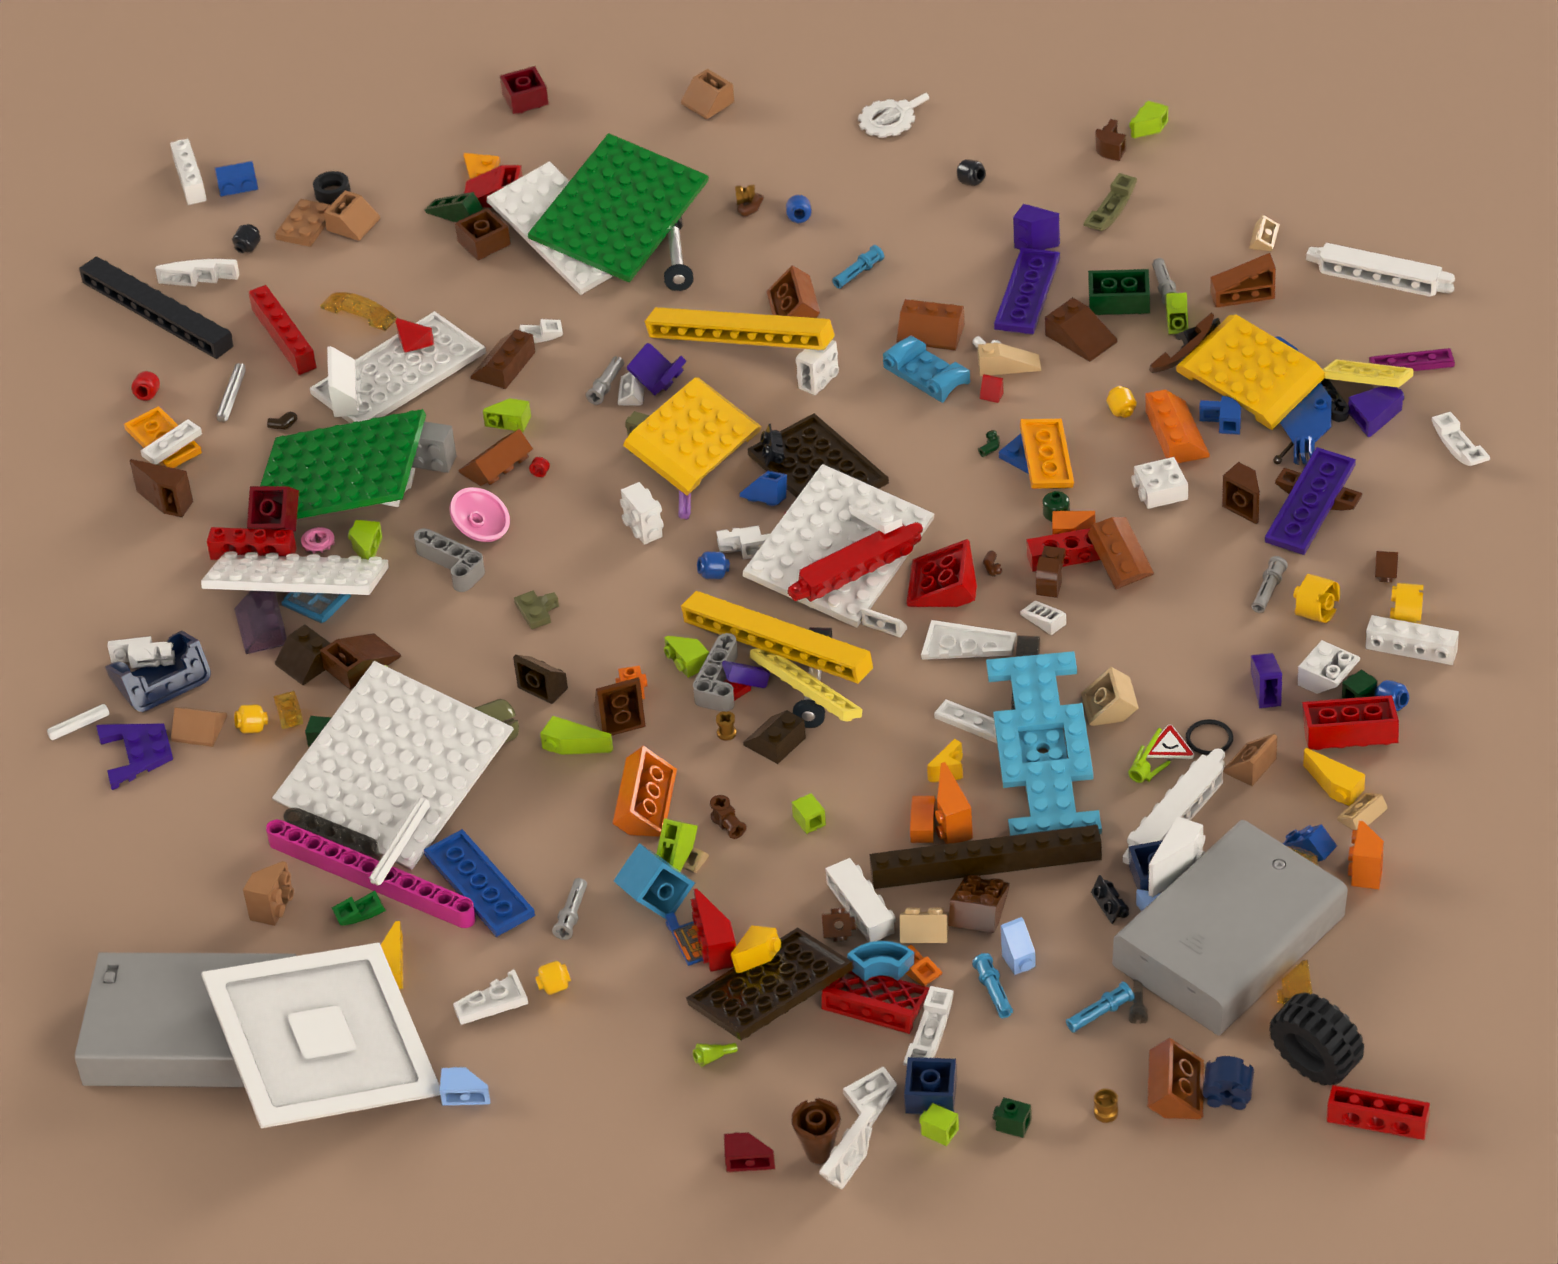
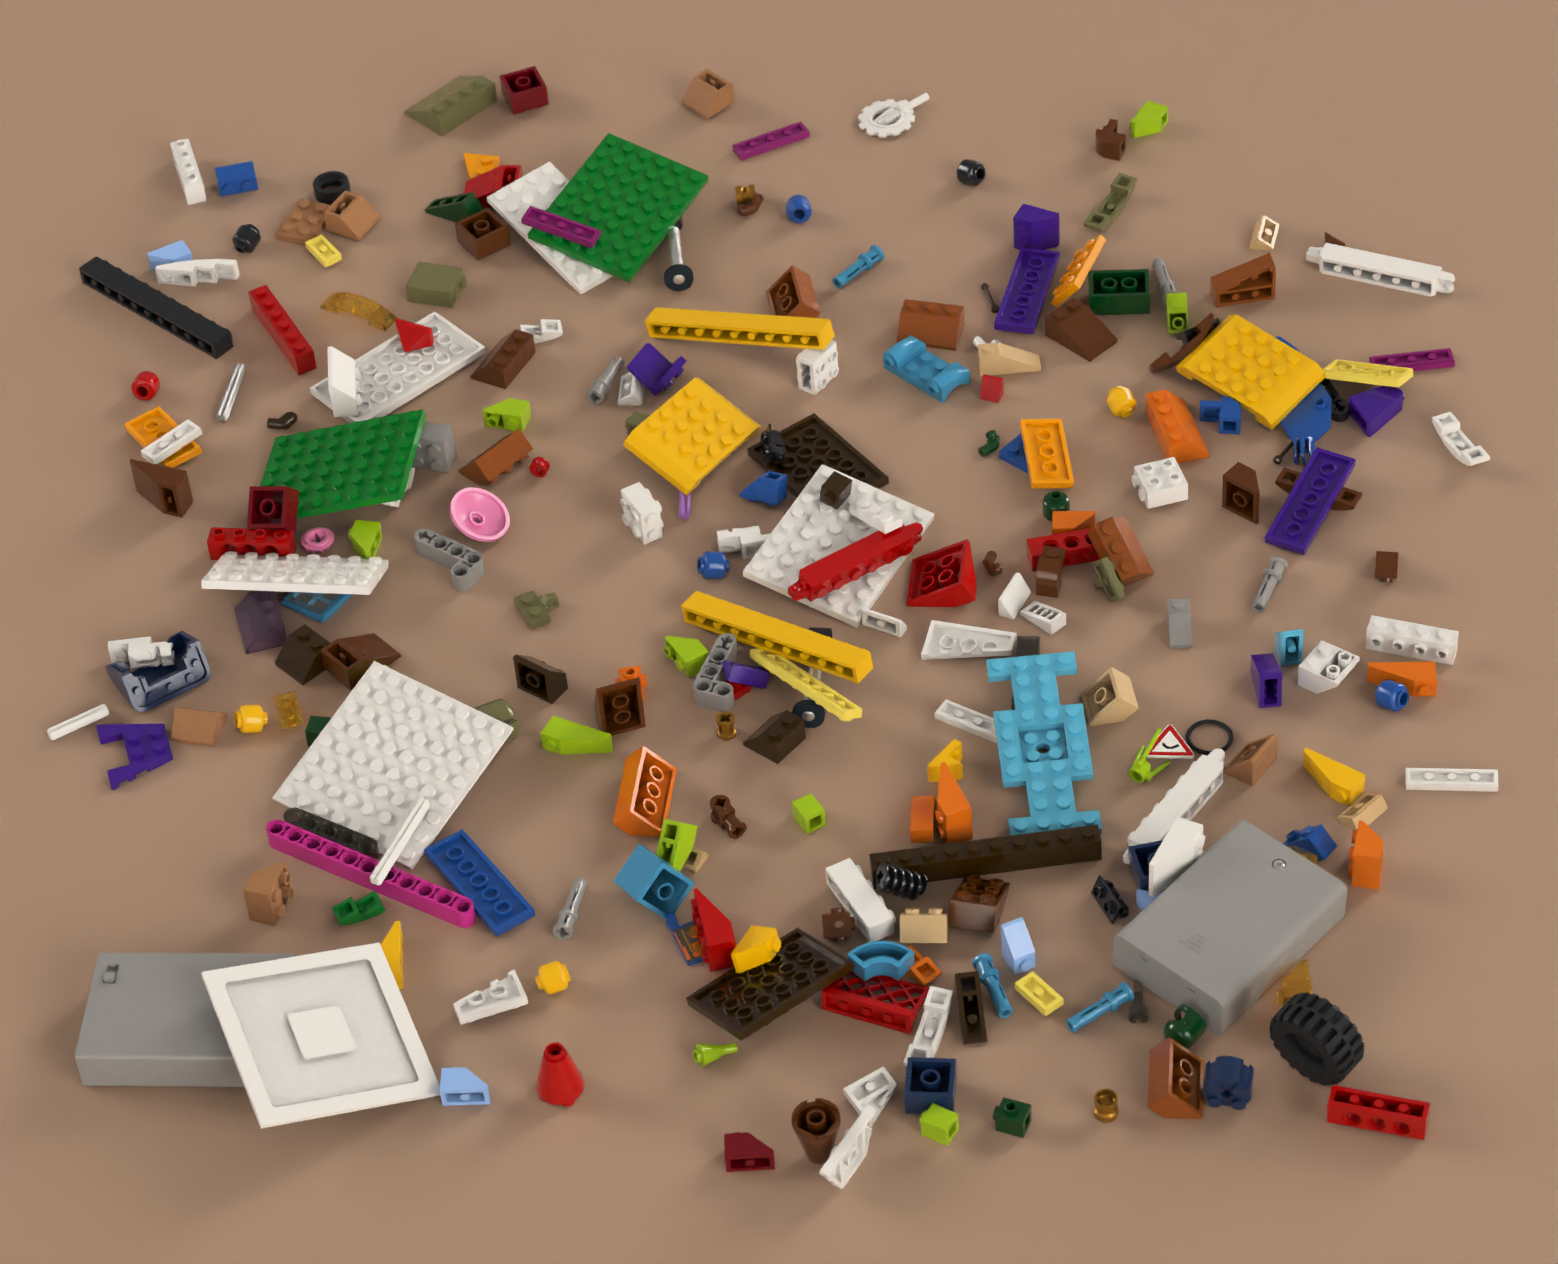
yellow brick [1293,574,1340,623] -> none
red slope [1302,695,1399,750] -> none
dark green brick [1342,669,1377,699] -> none
yellow brick [1390,583,1424,624] -> none
none -> light blue slope [147,240,193,271]
none -> light yellow plate [305,234,342,267]
none -> olive slope [404,76,497,136]
none -> olive brick [405,262,467,308]
none -> magenta tile [521,206,601,248]
none -> red cone [536,1042,584,1107]
none -> magenta tile [732,122,810,160]
none -> dark brown brick [819,471,852,510]
none -> black piece [876,862,927,900]
none -> dark brown slope [954,971,987,1045]
none -> dark brown hinge [981,283,999,313]
none -> white slope [998,572,1031,619]
none -> light yellow plate [1014,971,1064,1017]
none -> light orange plate [1050,235,1106,308]
none -> olive hinge [1092,556,1126,602]
none -> dark green helmet [1163,1004,1206,1049]
none -> light grey slope [1167,598,1192,649]
none -> medium azure slope [1275,629,1303,666]
none -> reddish brown slope [1324,232,1346,247]
none -> orange slope [1367,661,1437,696]
none -> white tile [1405,768,1499,792]

